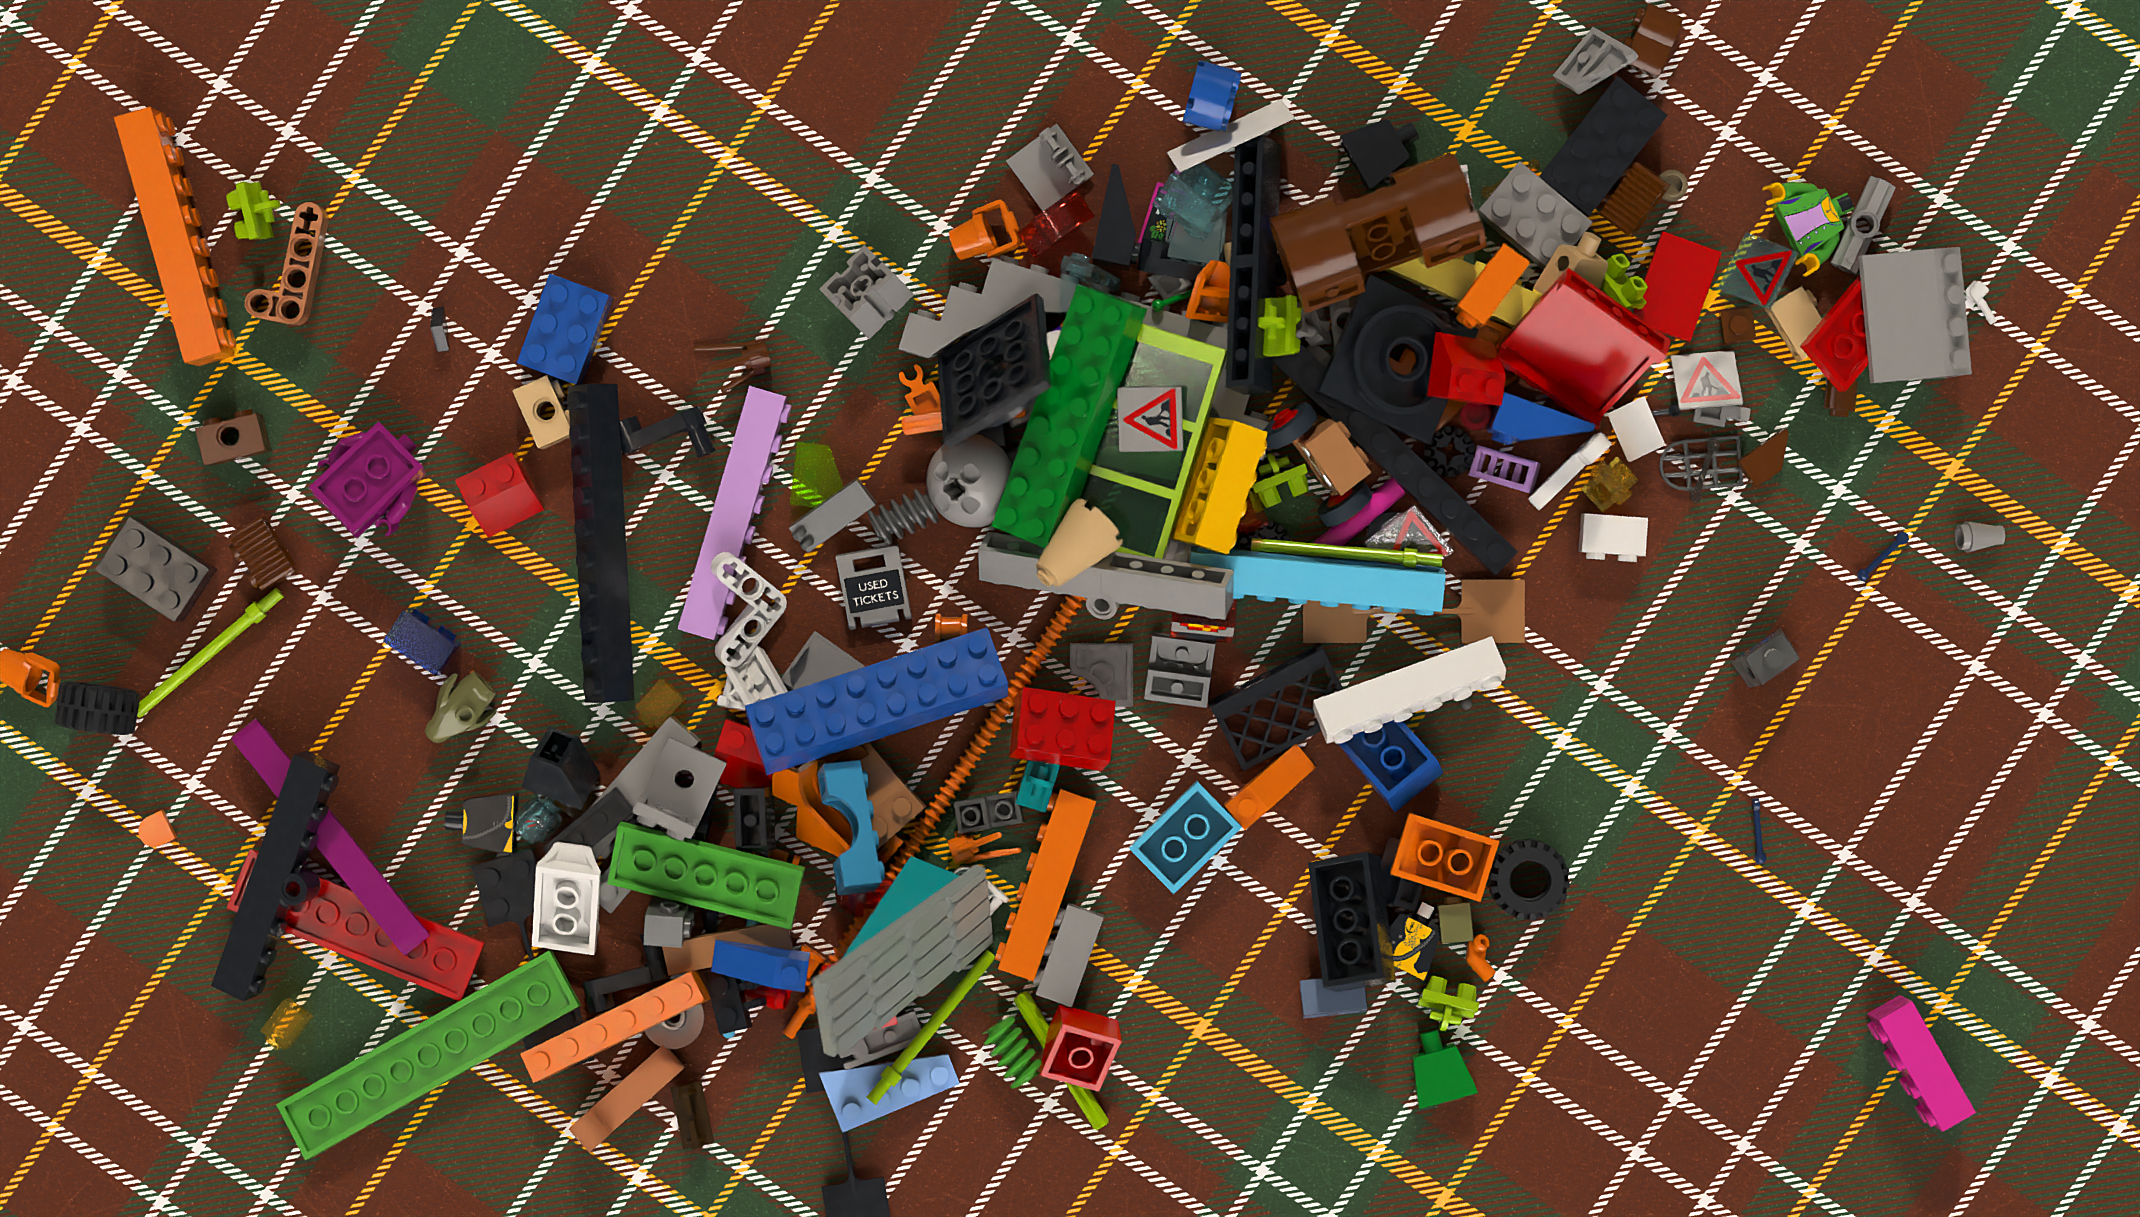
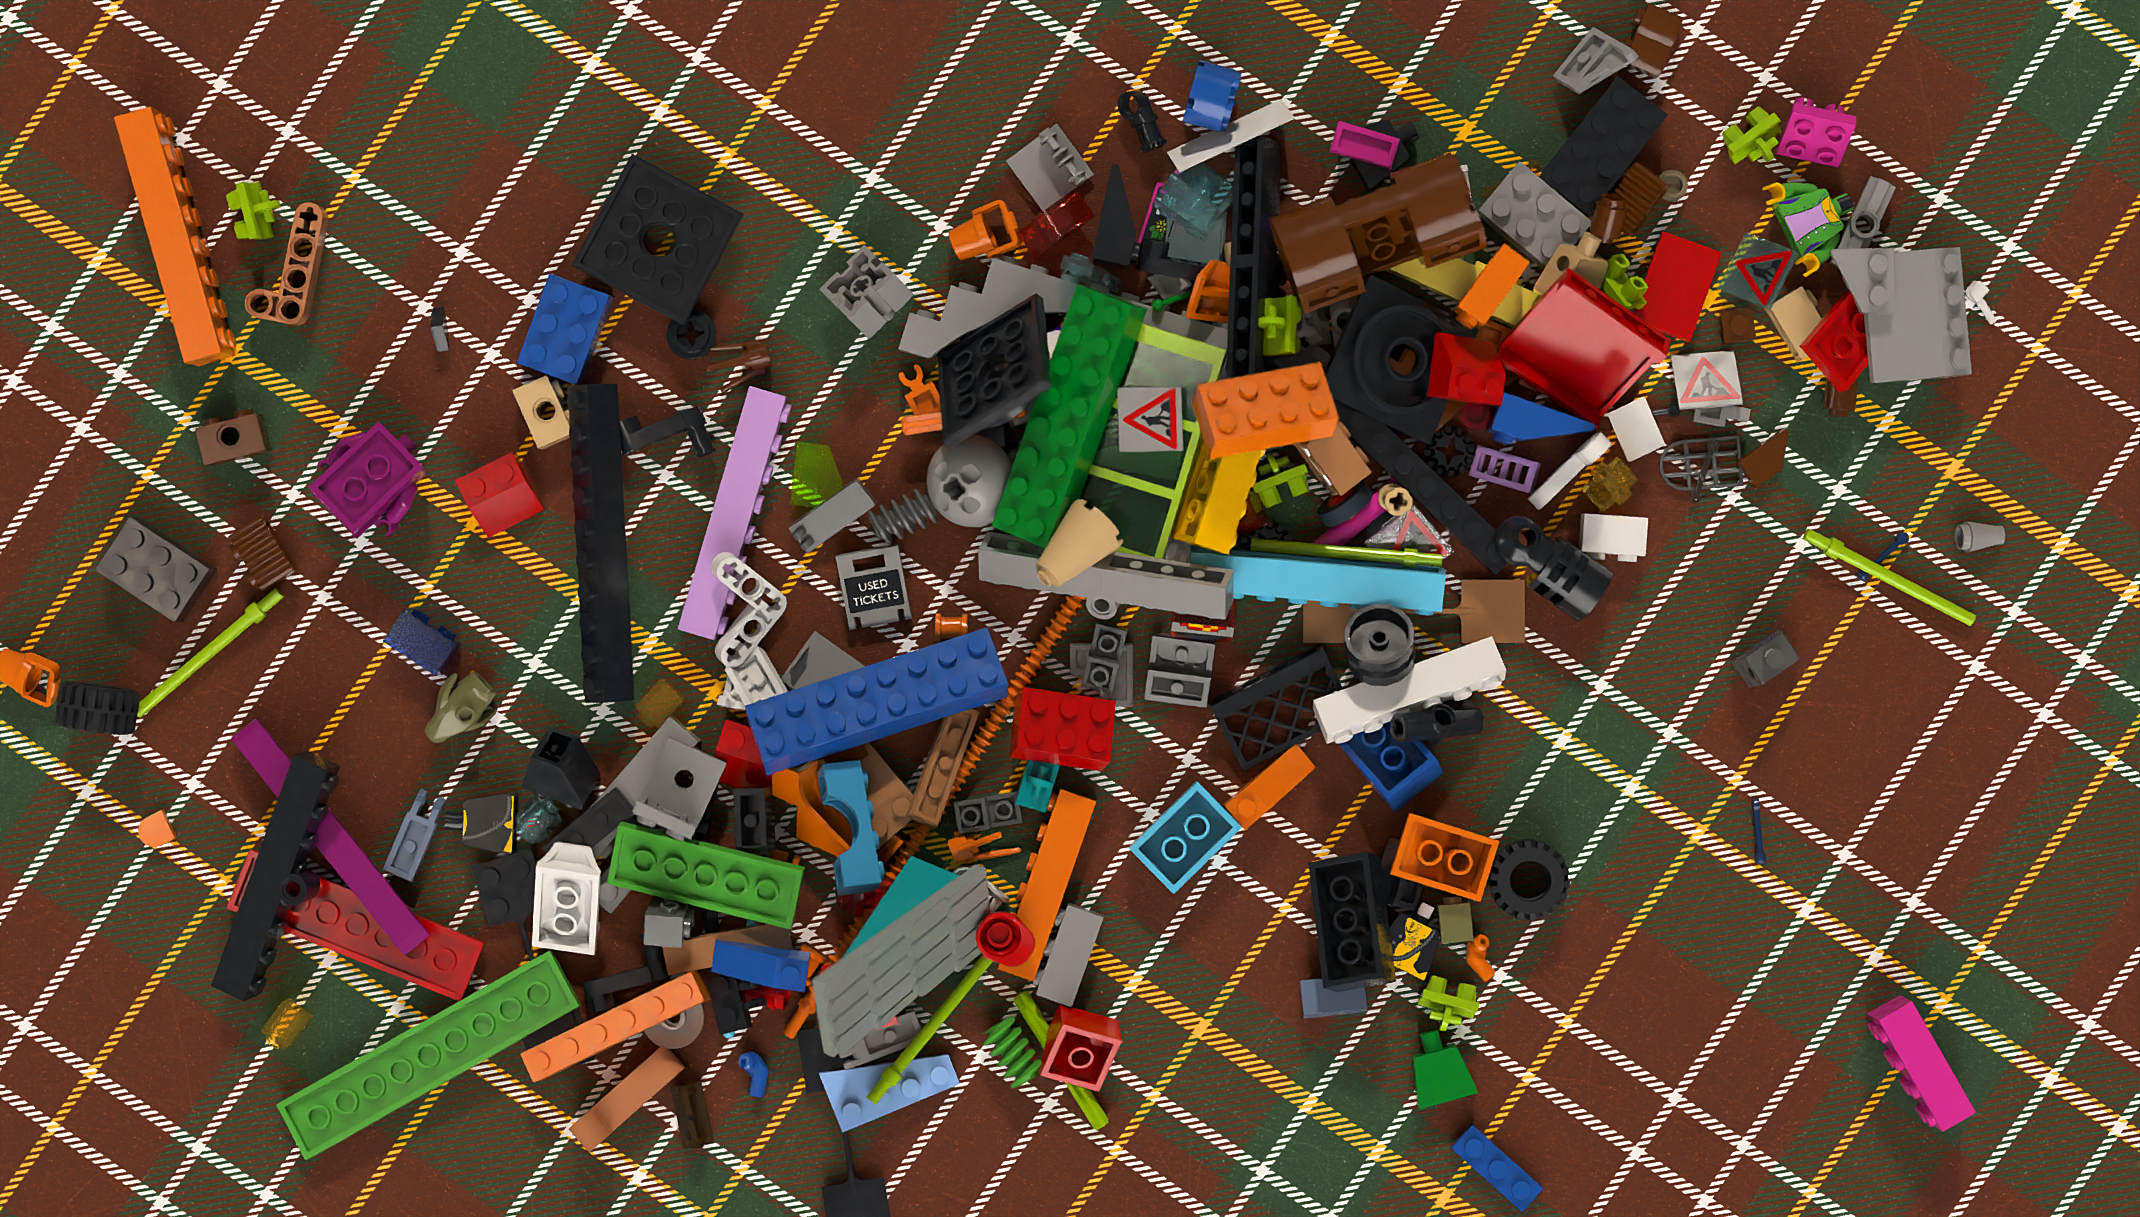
none -> sand blue hinge [383,789,446,882]
none -> black piece [572,154,744,326]
none -> black gear [667,310,718,361]
none -> blue arm [738,1052,769,1097]
none -> medium nougat tile [906,709,979,829]
none -> red hat [975,912,1035,967]
none -> dark grey slope [1081,621,1128,694]
none -> black connector [1117,89,1167,153]
none -> orange brick [1192,362,1339,459]
none -> dark pink tile [1329,121,1400,170]
none -> black wheel [1344,604,1416,686]
none -> tan bush [1378,483,1413,516]
none -> black piece [1390,704,1484,744]
none -> blue plate [1451,1123,1543,1212]
none -> black cylinder [1495,516,1613,621]
none -> reddish brown brick [1589,194,1627,244]
none -> lime hips [1722,106,1781,165]
none -> dark pink plate [1776,97,1857,167]
none -> lime bar [1803,528,1976,626]
none -> light grey wing [1830,248,1895,314]

